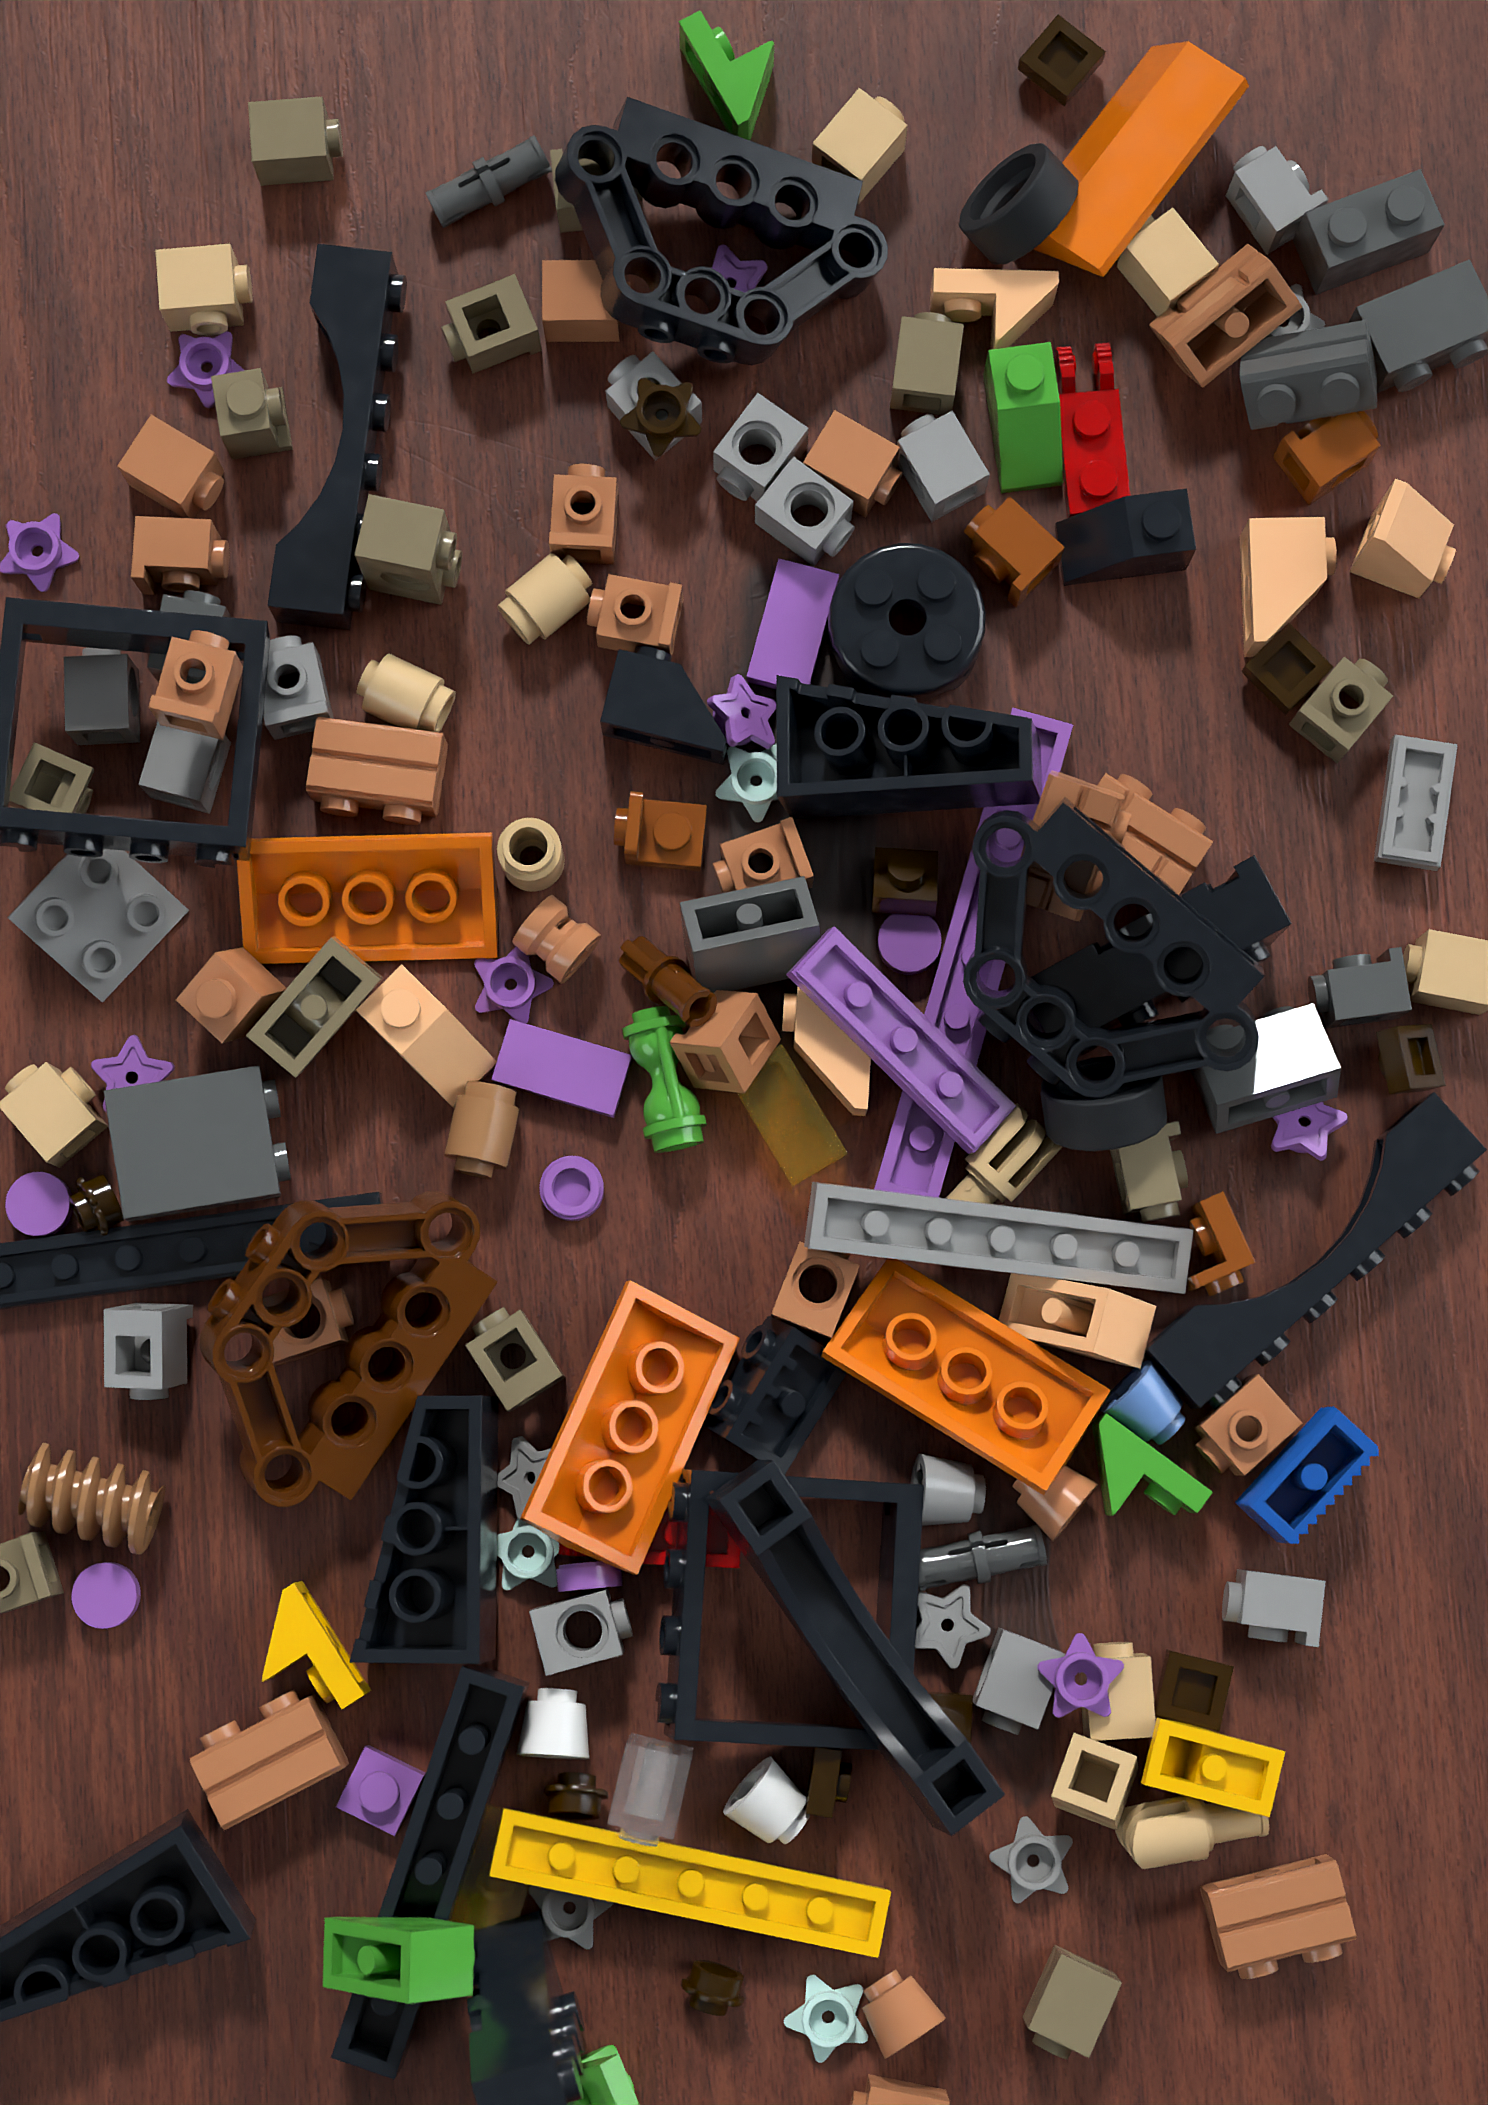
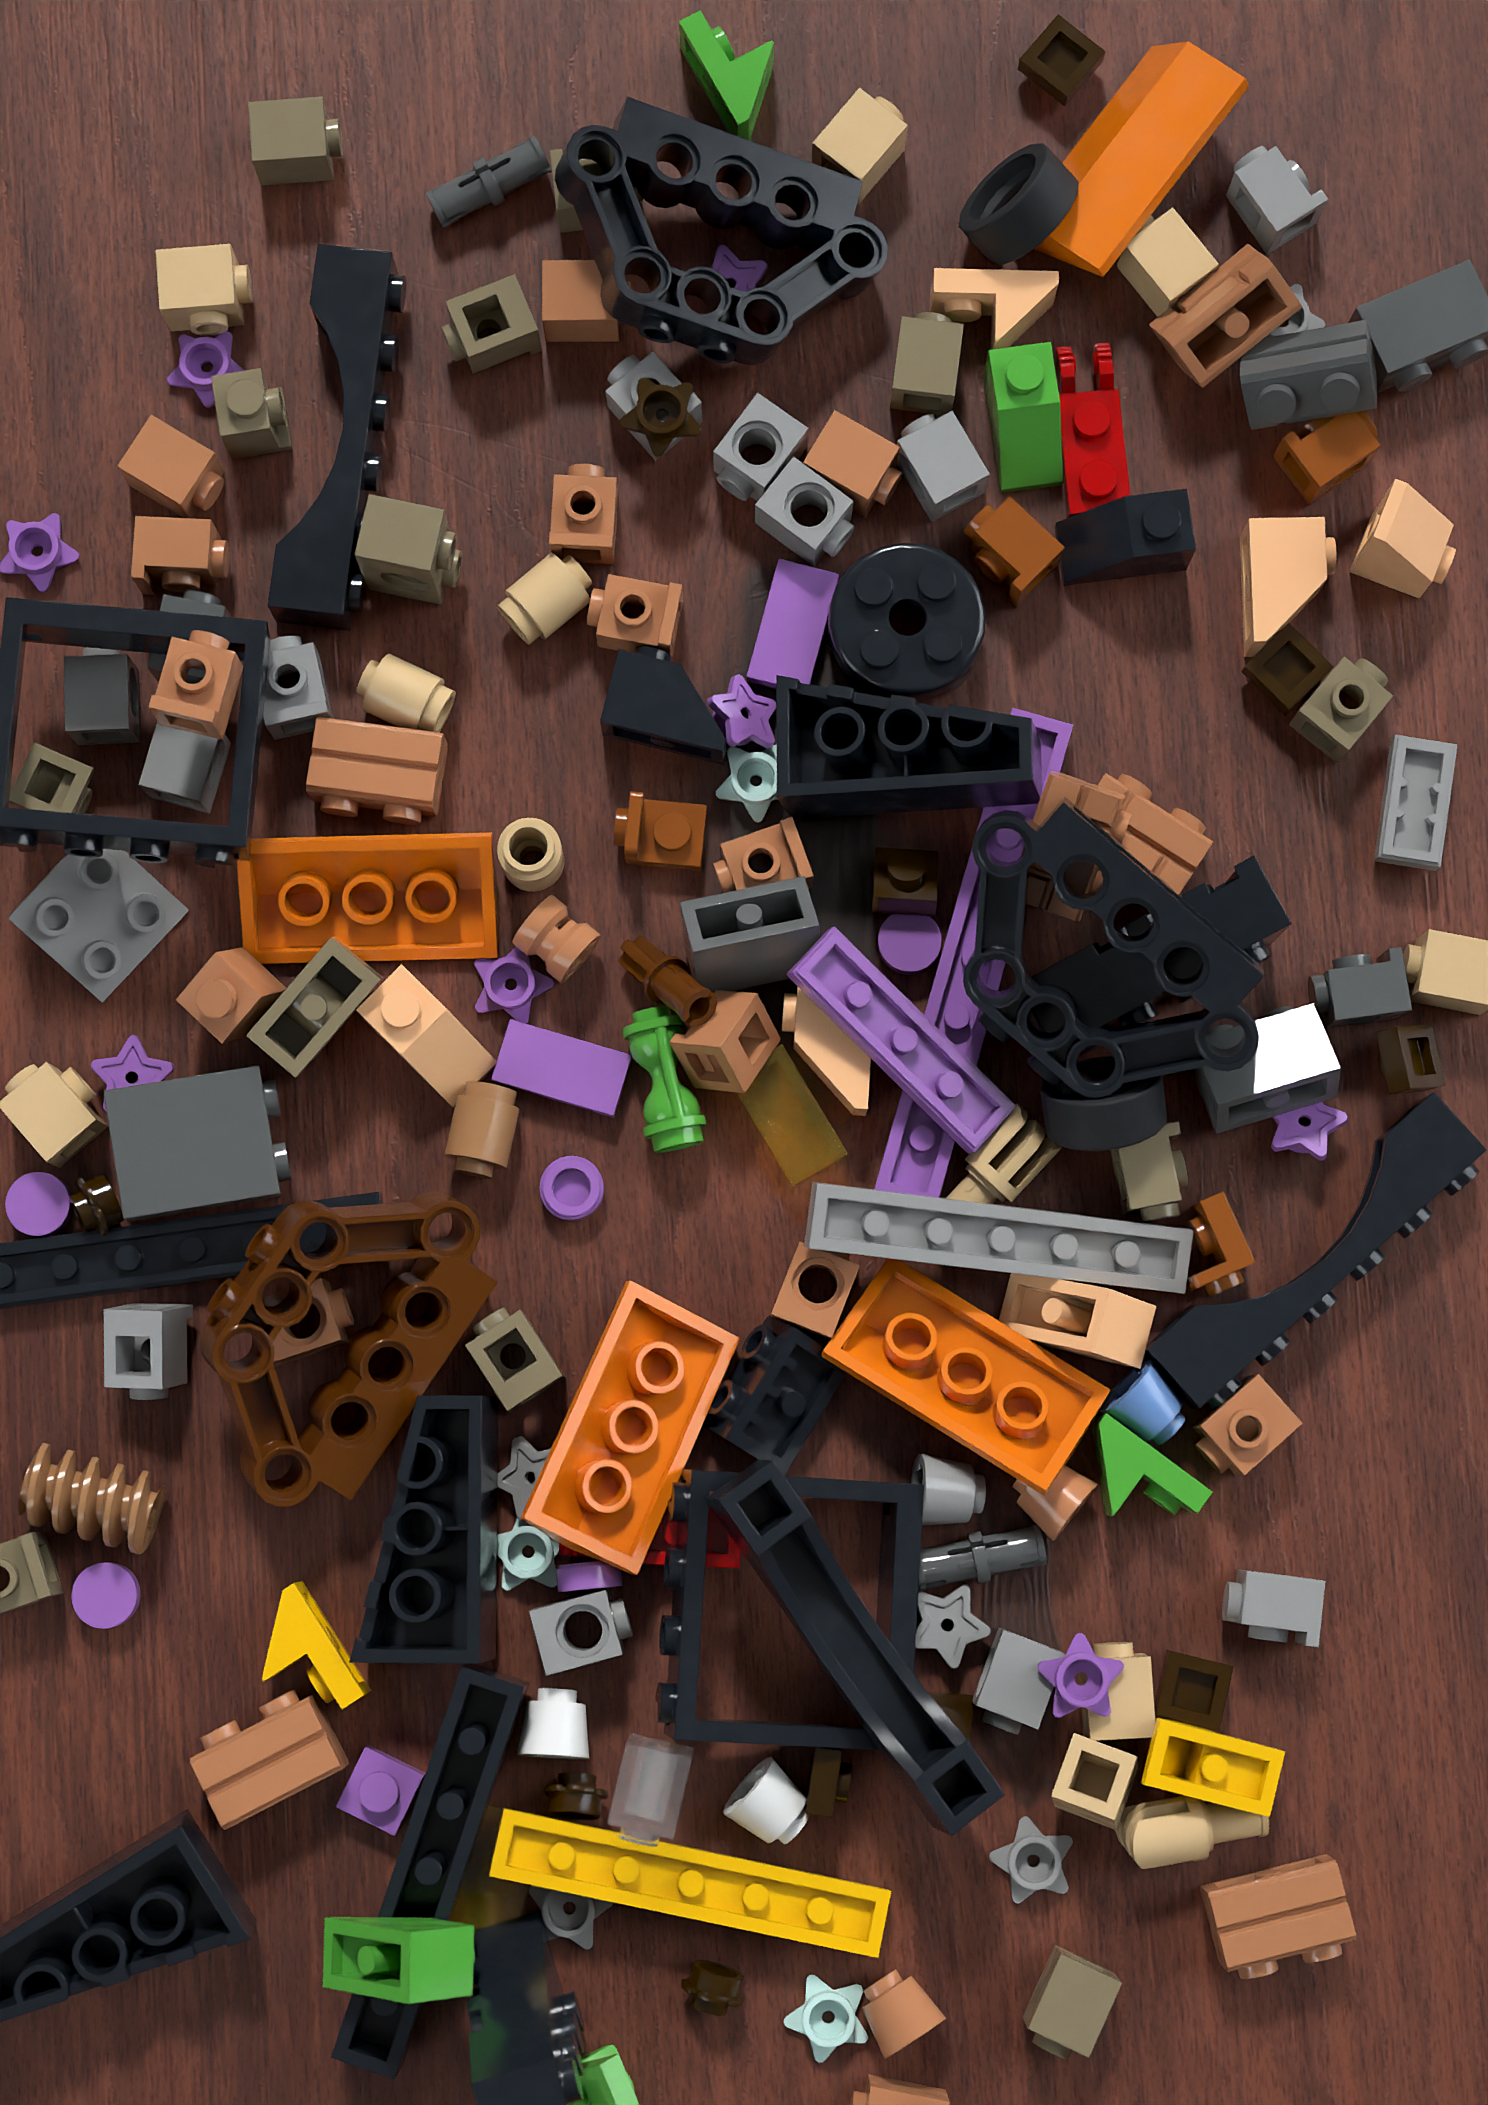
blue brick [1235,1406,1379,1544] -> none
dark grey brick [1293,169,1445,295] -> none

